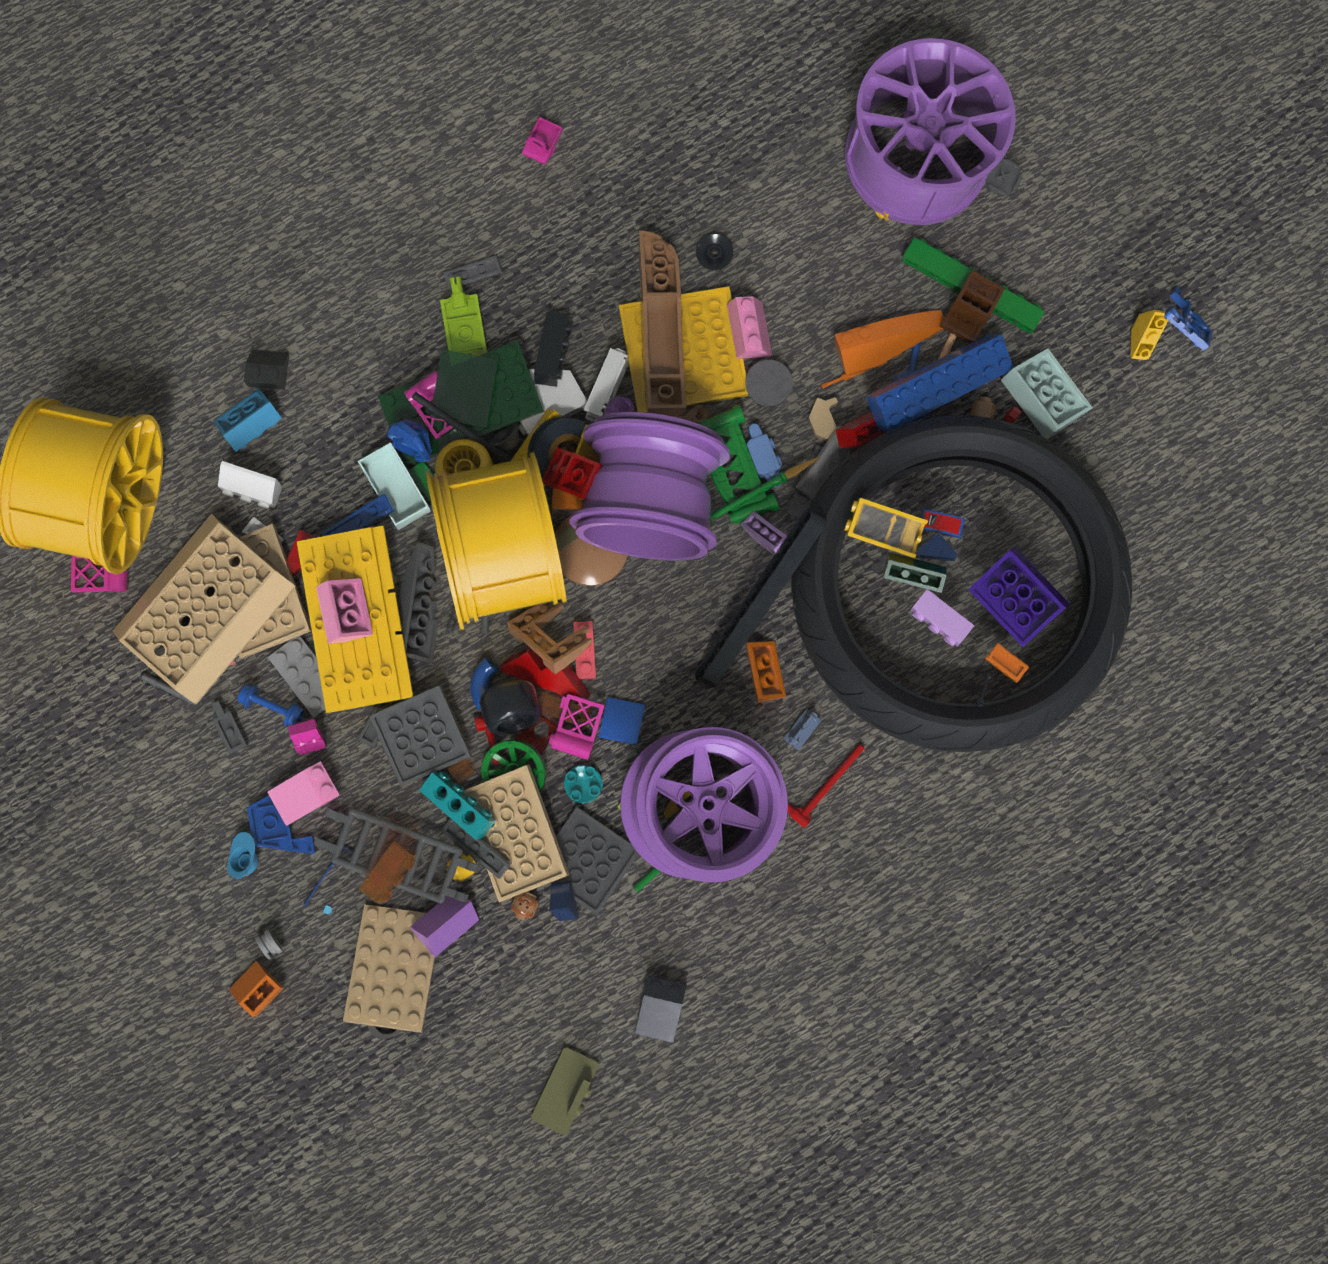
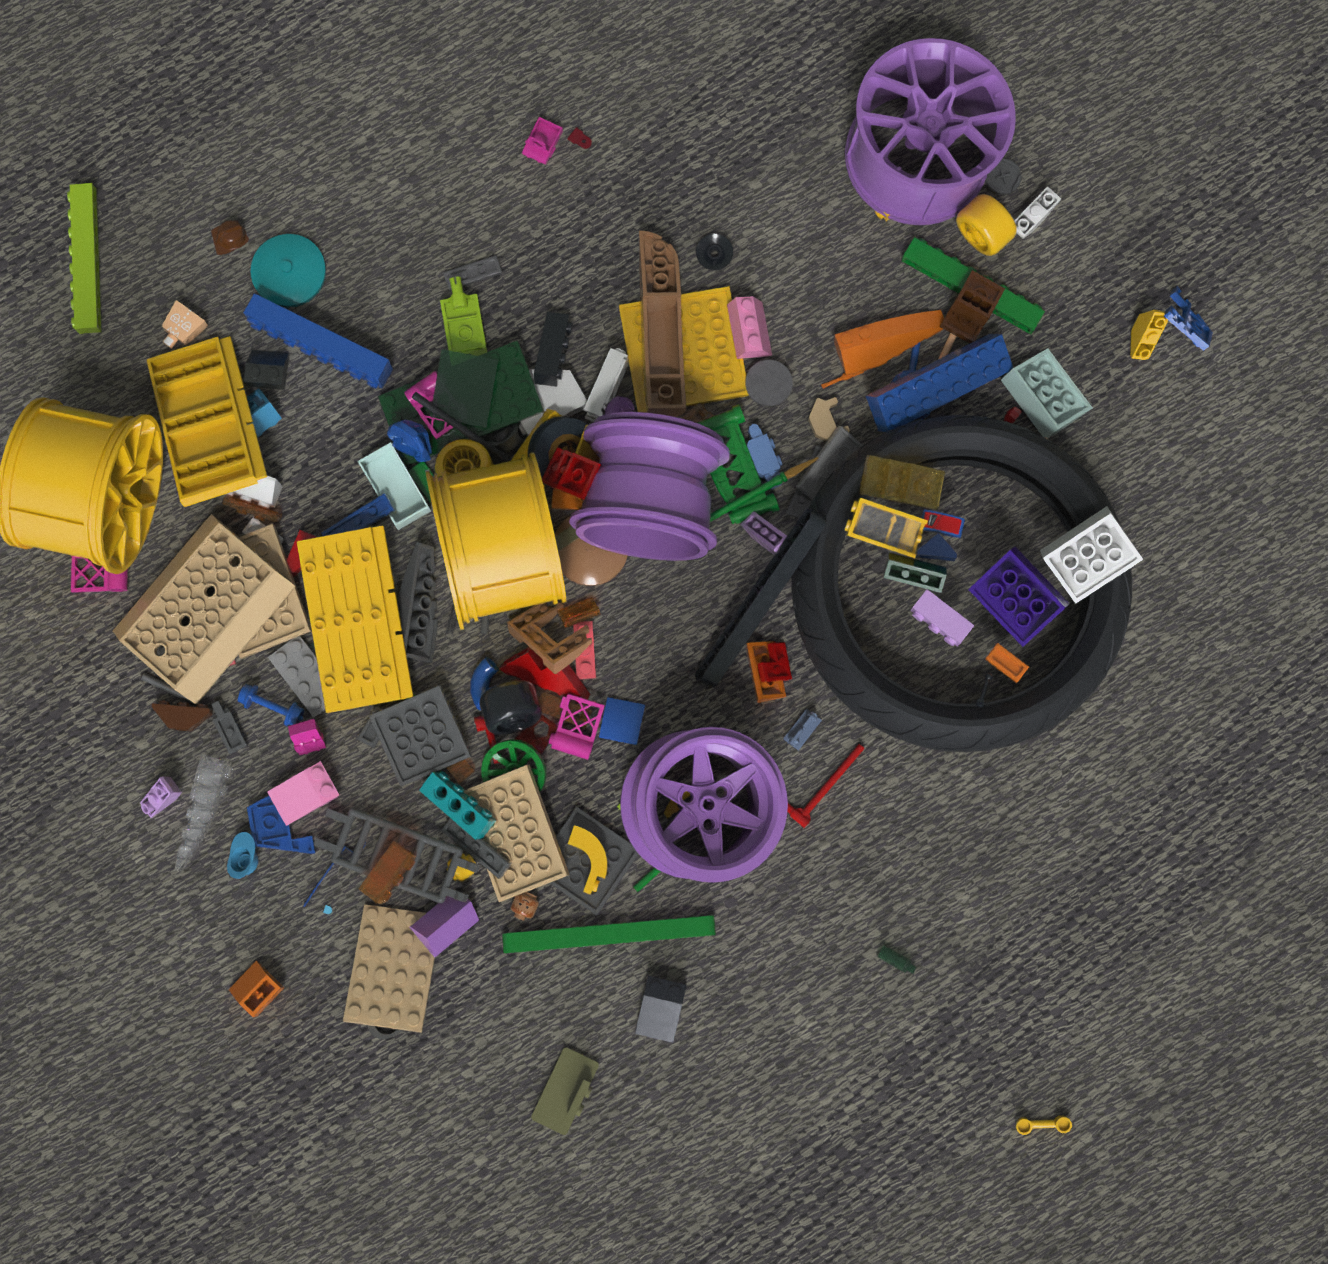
light grey wheel [255,929,283,960] -> none
bright pink slope [316,578,373,644] -> none
dark blue slope [549,881,579,921] -> none
teal dish [564,765,603,803] -> none
red brick [835,411,885,448] -> none
medium nougat head [969,396,996,419] -> none
none -> lime brick [67,183,101,334]
none -> lavender slope [140,776,182,818]
none -> yellow door [146,336,267,507]
none -> reddish brown slope [152,701,213,732]
none -> light nougat torso [162,300,208,349]
none -> clear wedge [174,754,233,872]
none -> reddish brown piece [211,220,249,255]
none -> clear orange plate [222,496,282,522]
none -> blue brick [244,293,393,389]
none -> teal dish [251,234,326,308]
none -> green beam [502,915,716,954]
none -> clear orange plate [557,597,600,628]
none -> dark red piece [567,127,592,149]
none -> yellow arch [567,825,608,895]
none -> red tile [758,642,792,683]
none -> clear yellow slope [859,455,945,510]
none -> clear green cylinder [877,945,916,974]
none -> yellow wheel [956,194,1017,256]
none -> white slope [1014,186,1061,239]
none -> yellow bar [1015,1115,1072,1135]
none -> white slope [1040,507,1143,603]

